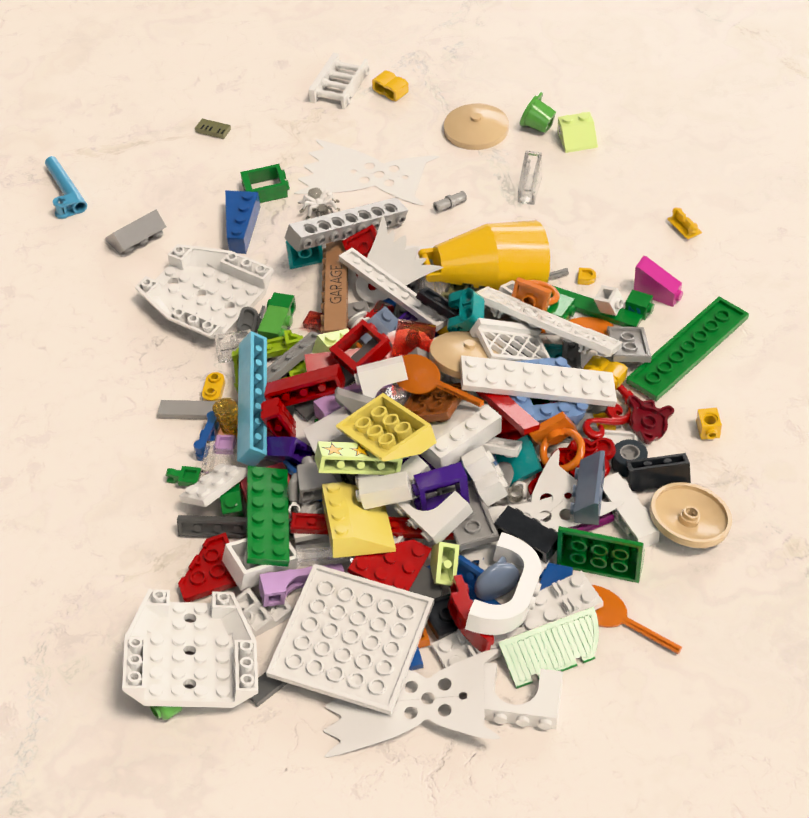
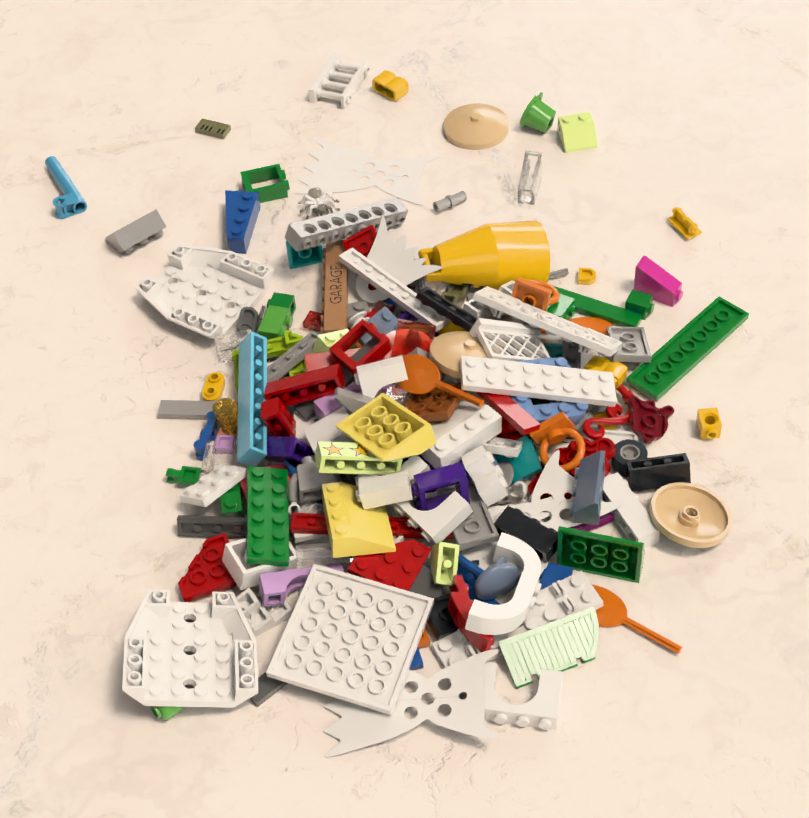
teal piece [447,288,485,332] -> none
white brick [594,285,624,316] -> none

